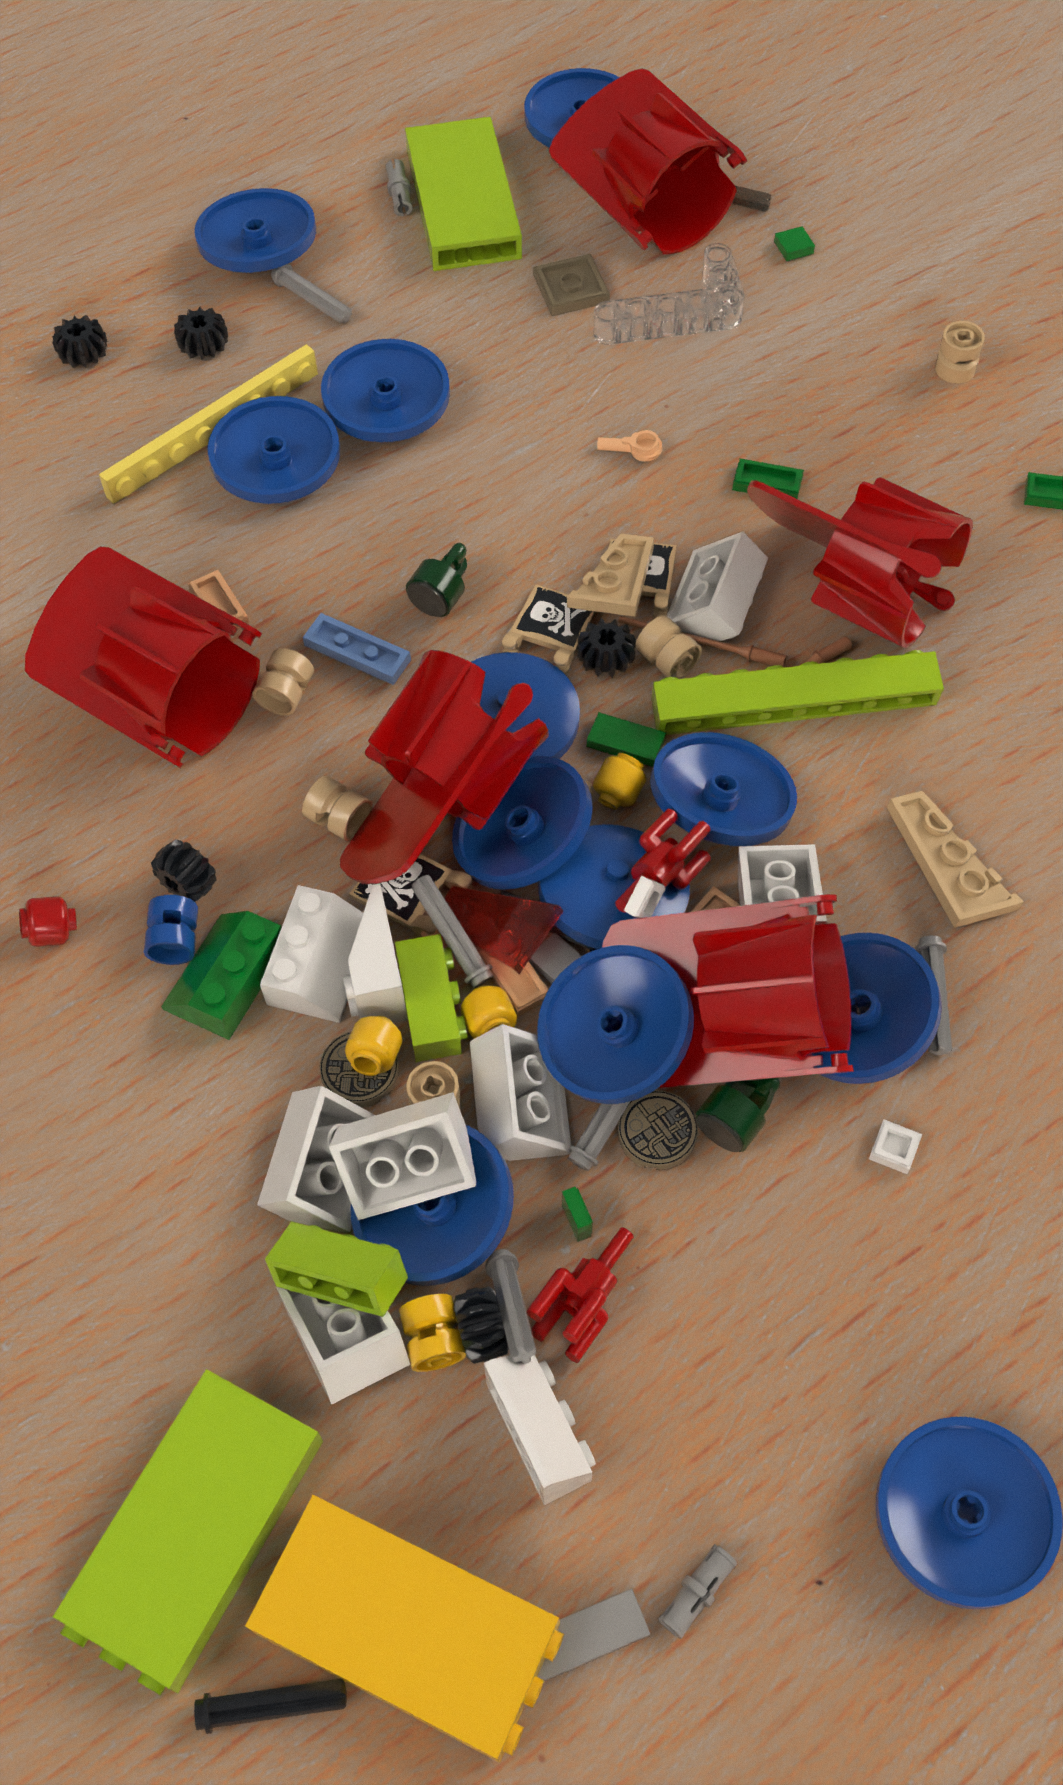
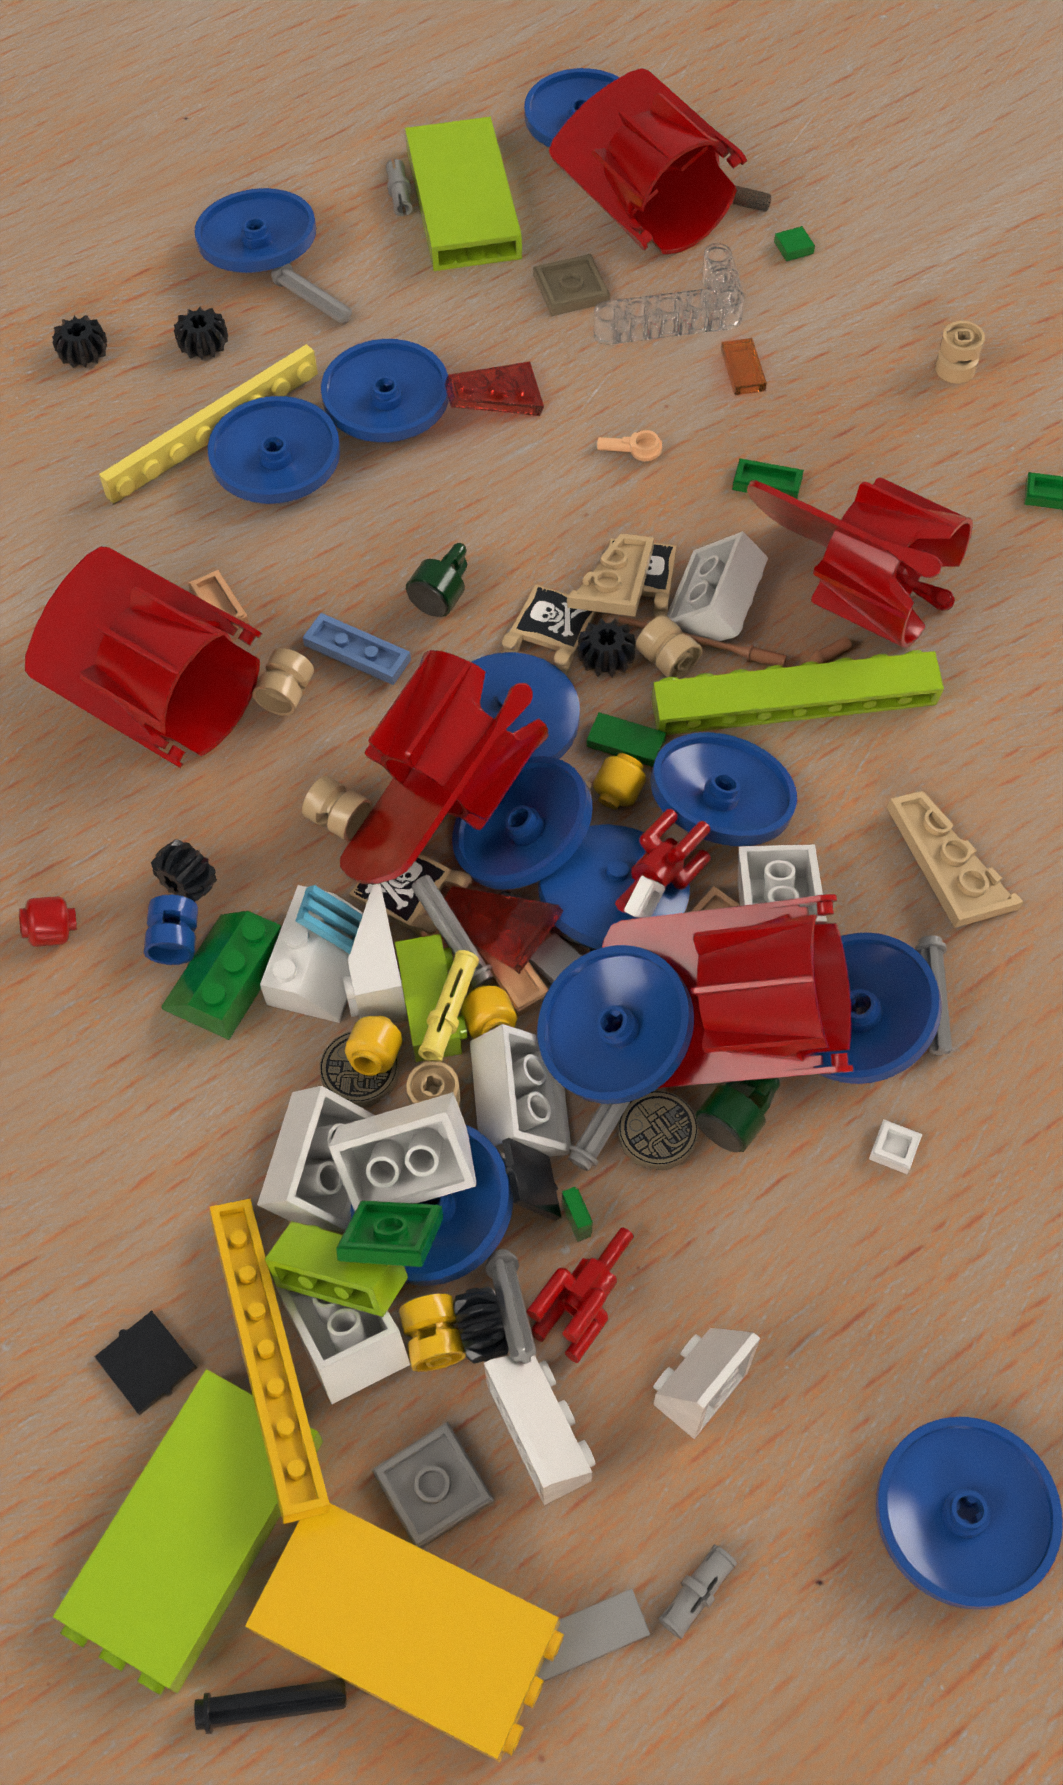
none -> black piece [95,1310,197,1415]
none -> yellow plate [209,1198,330,1524]
none -> medium azure tile [295,885,363,954]
none -> green tile [336,1200,443,1267]
none -> light grey tile [372,1422,494,1548]
none -> light yellow pin [418,950,479,1062]
none -> clear red wing [444,361,544,416]
none -> black piece [502,1137,562,1221]
none -> white slope [653,1328,760,1439]
none -> clear orange tile [721,338,767,395]

